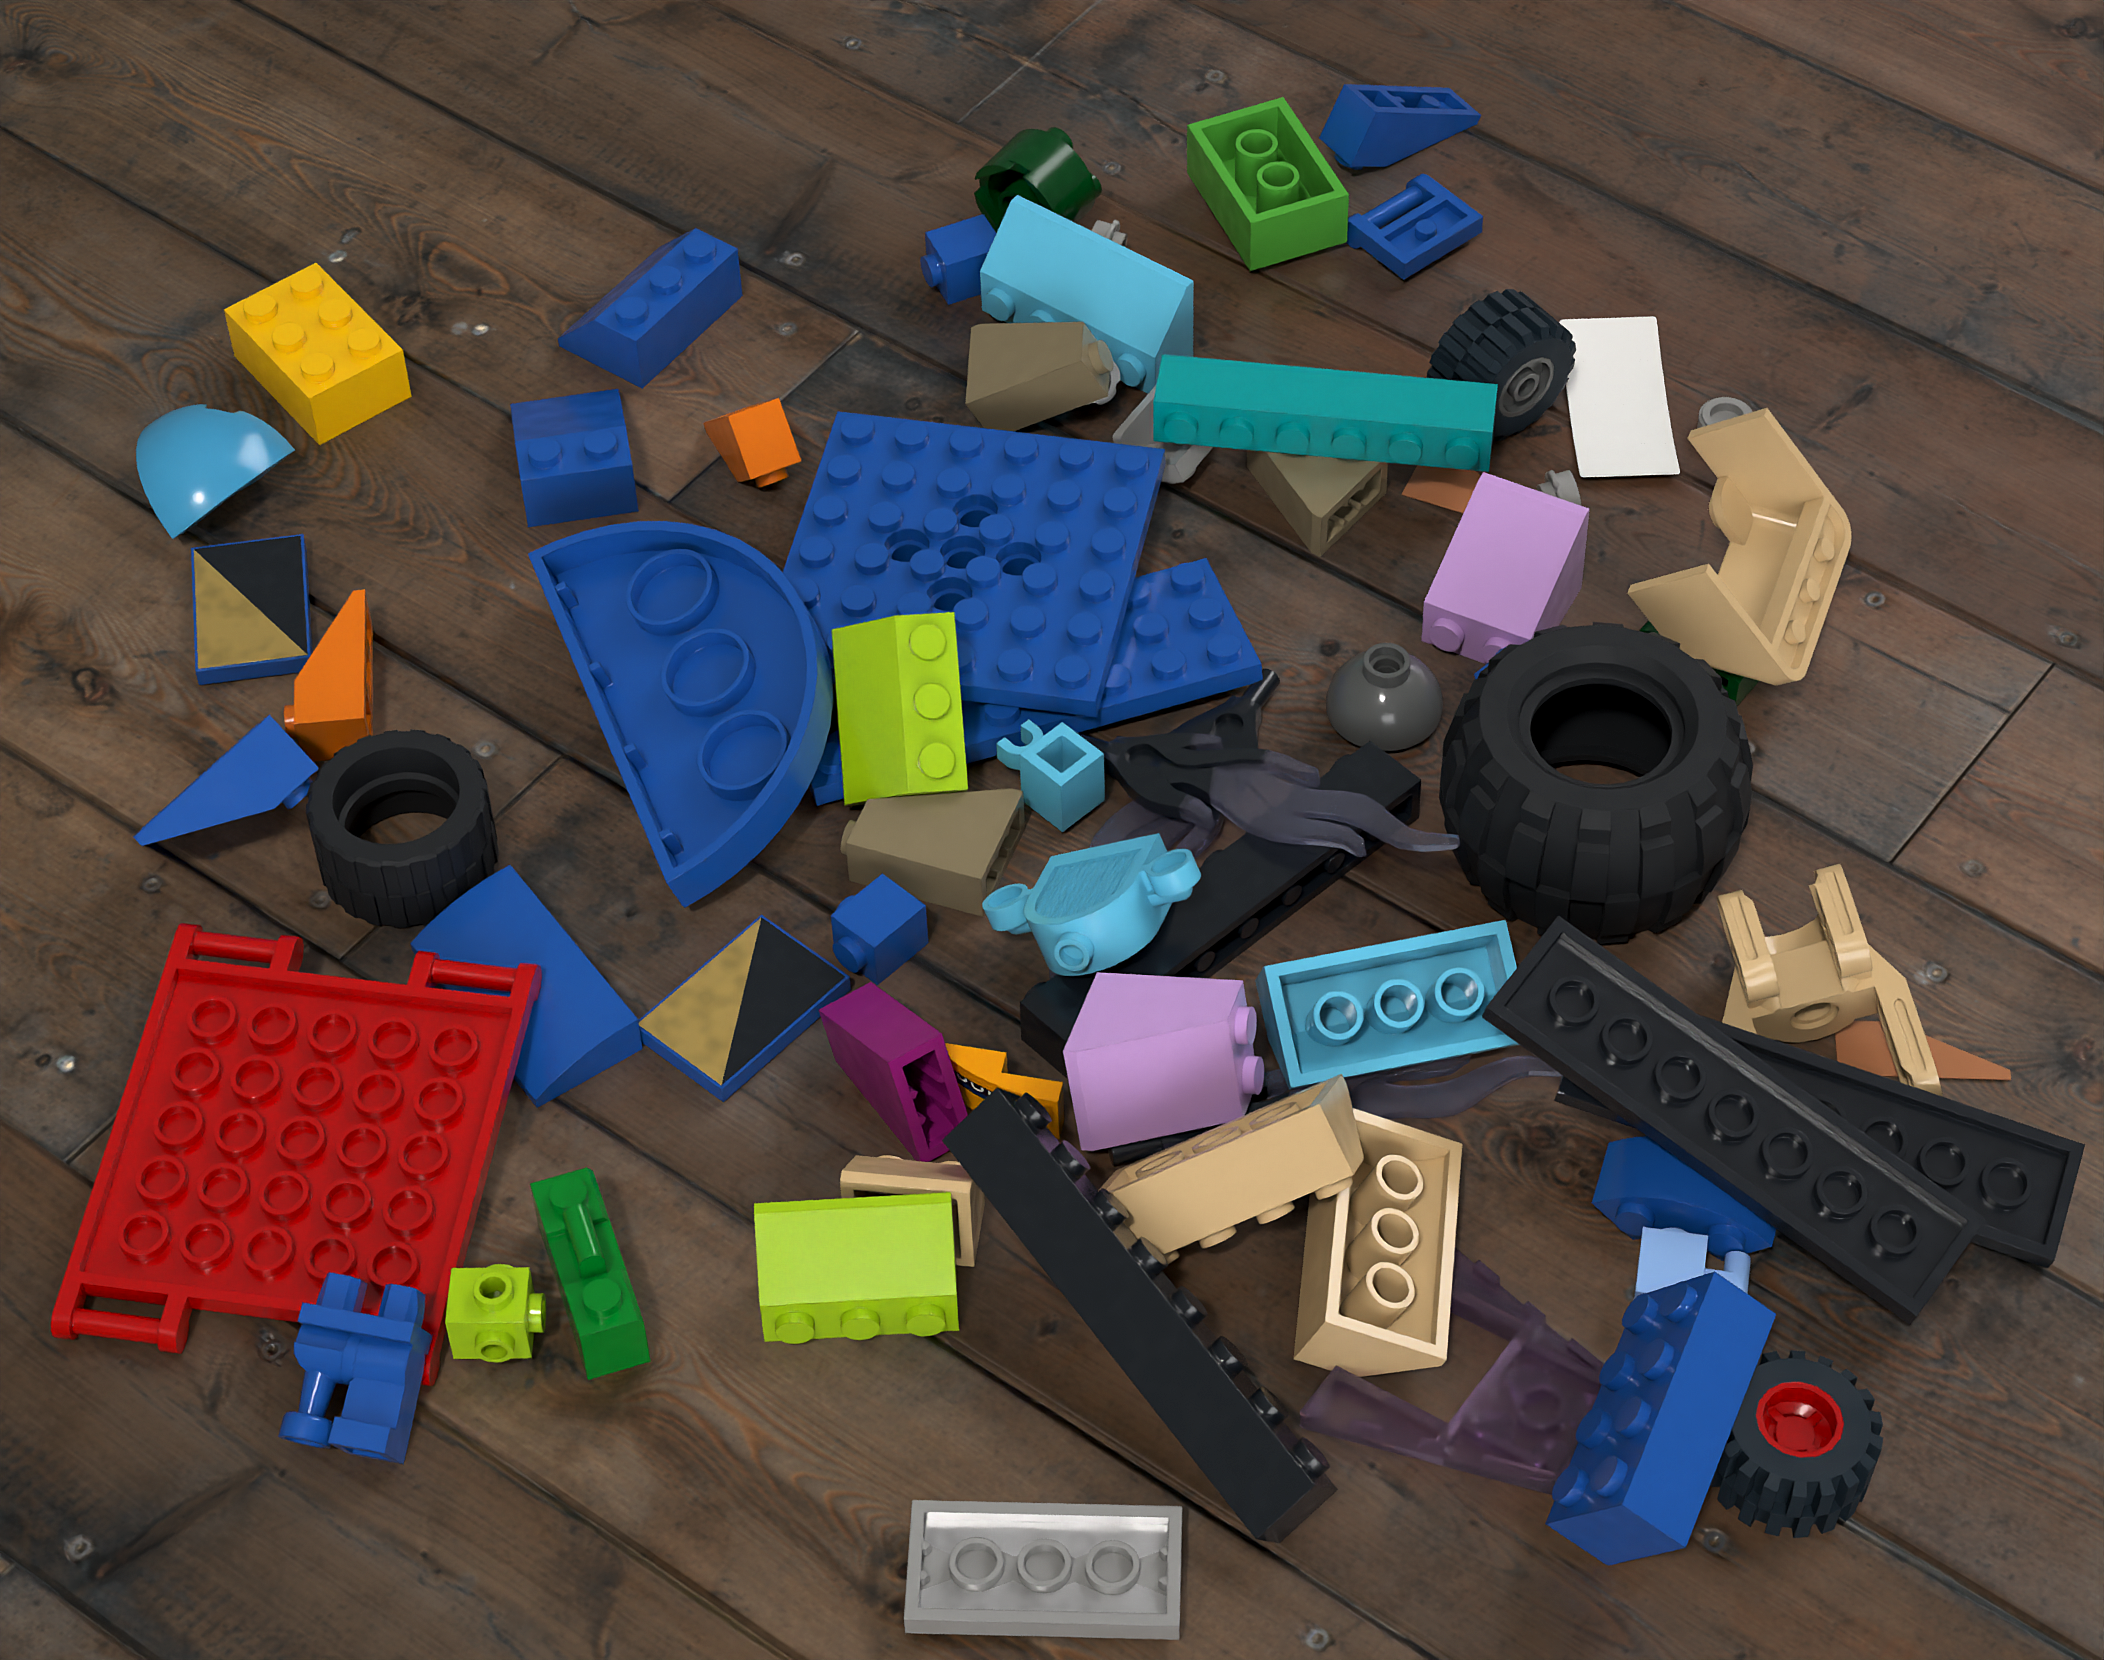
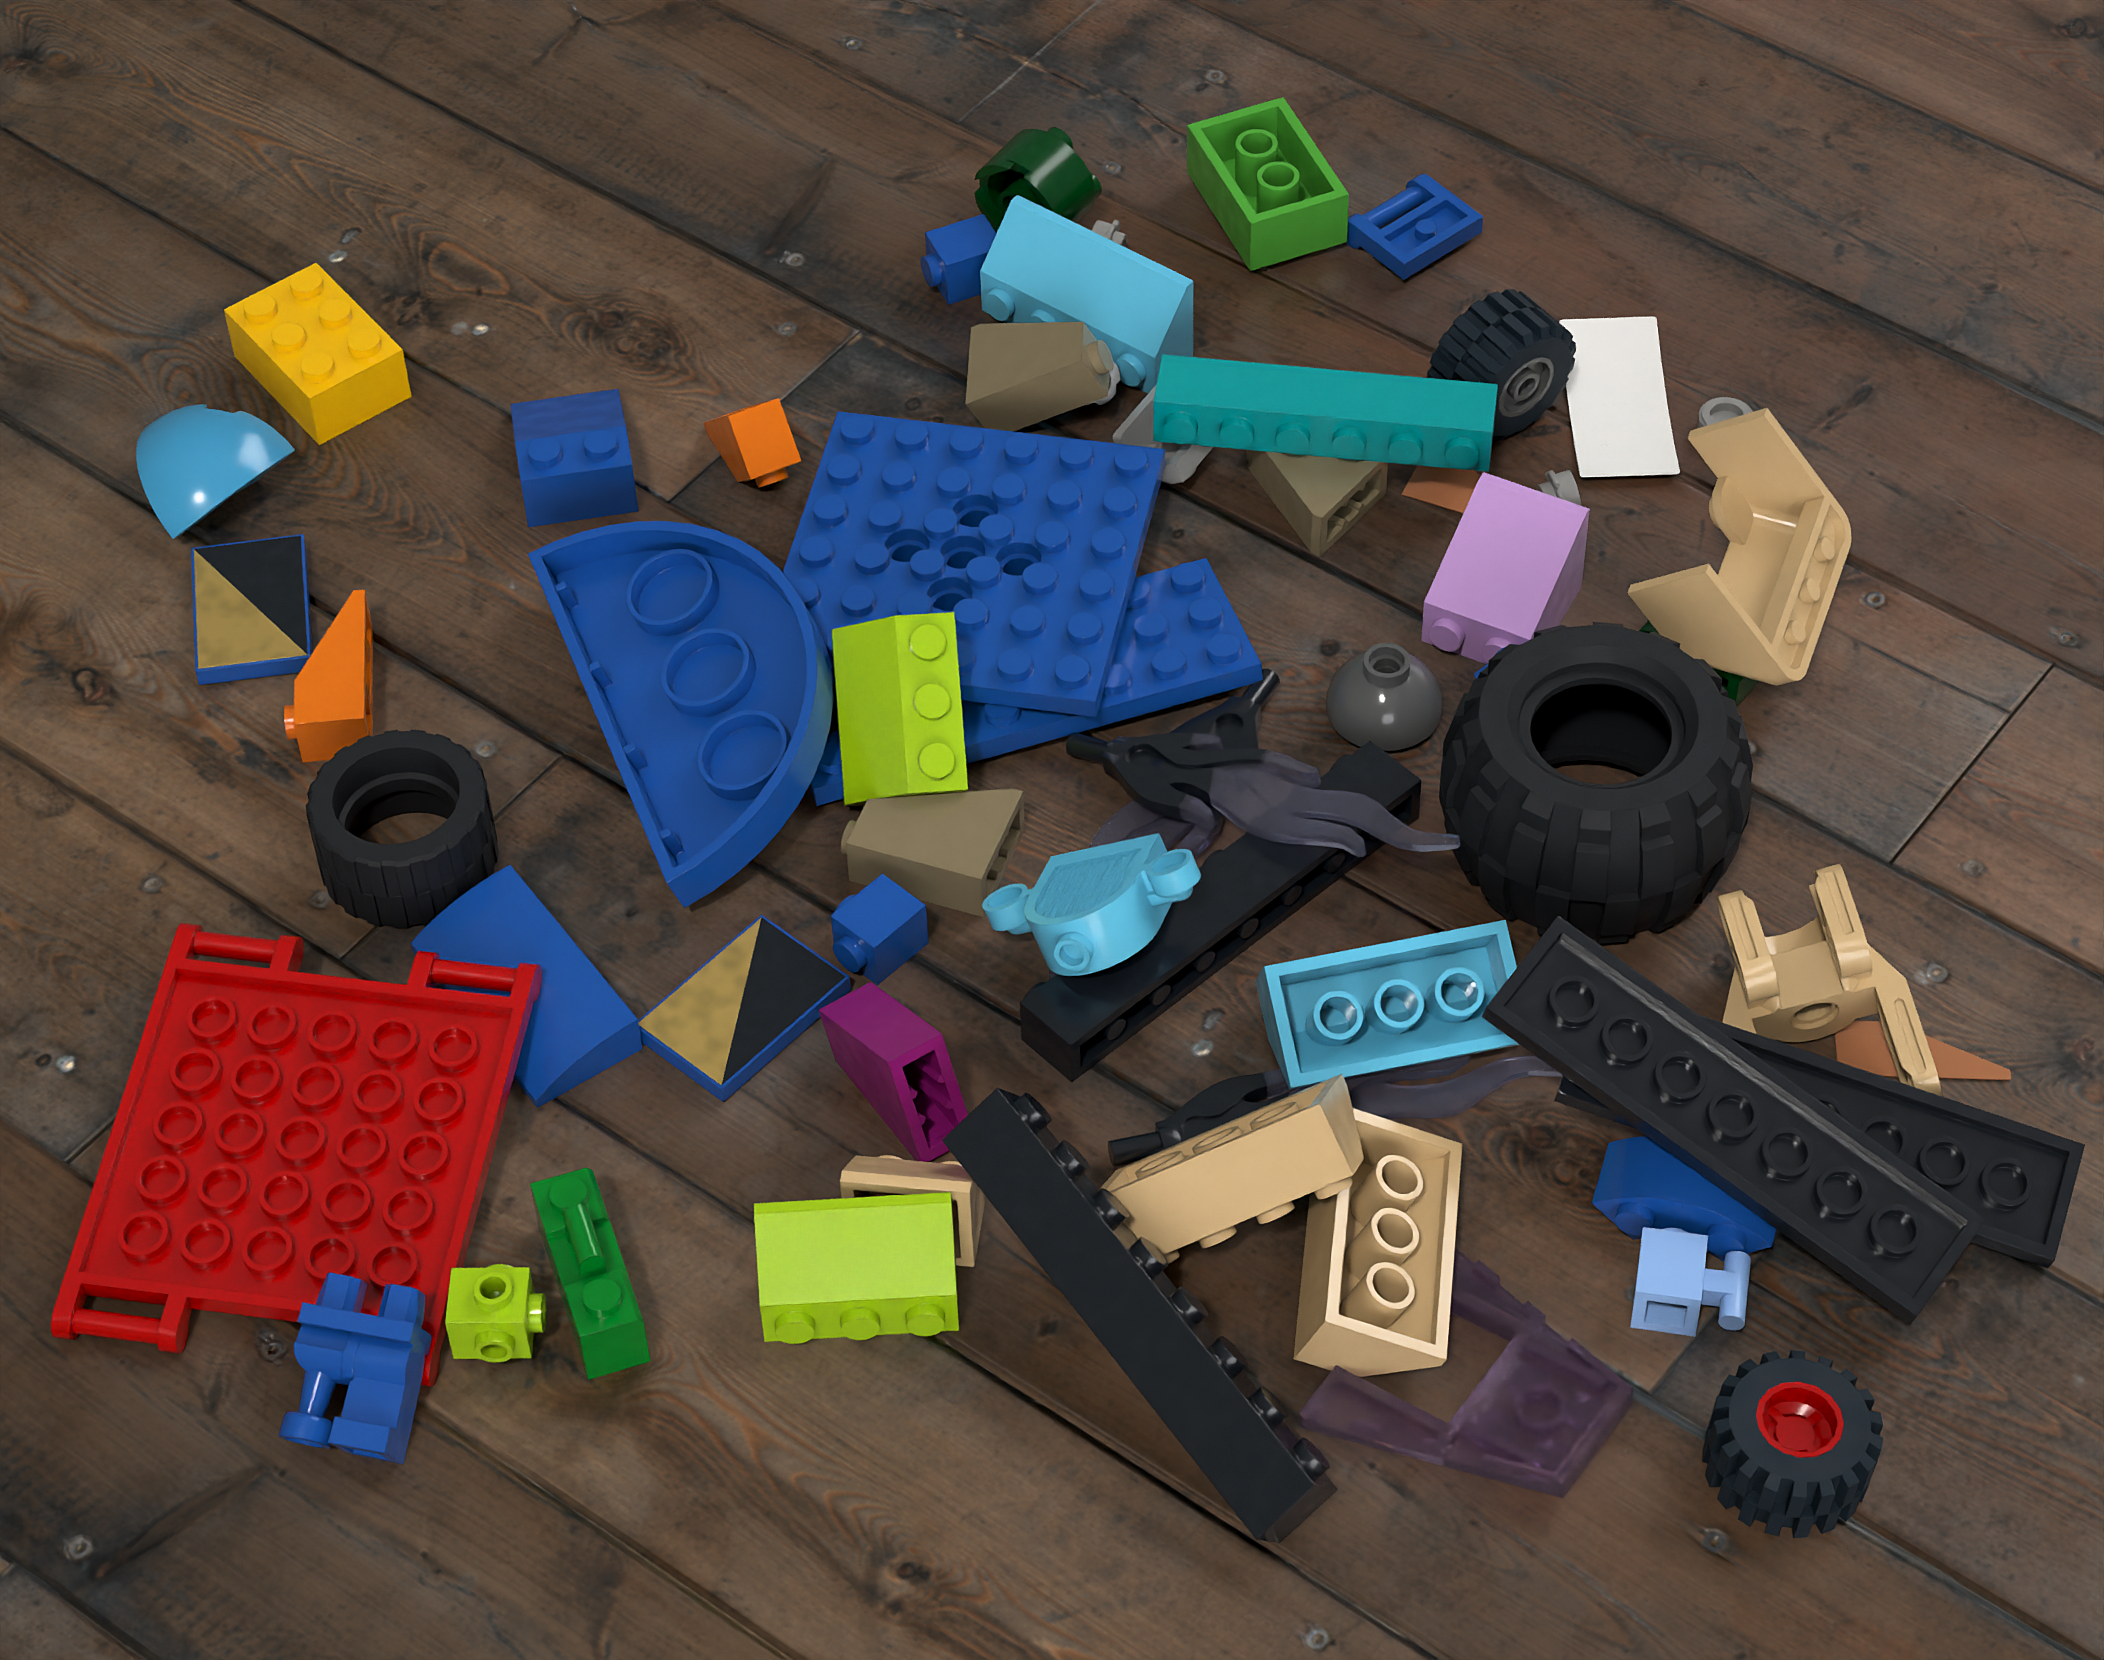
blue slope [133,715,319,846] -> none
blue slope [558,228,743,389] -> none
light grey piece [904,1500,1182,1640] -> none
light orange slope [945,1043,1064,1139] -> none
medium azure brick [996,719,1105,832] -> none
lavender slope [1063,972,1264,1151] -> none
blue slope [1319,84,1481,170] -> none
blue brick [1545,1271,1776,1566] -> none

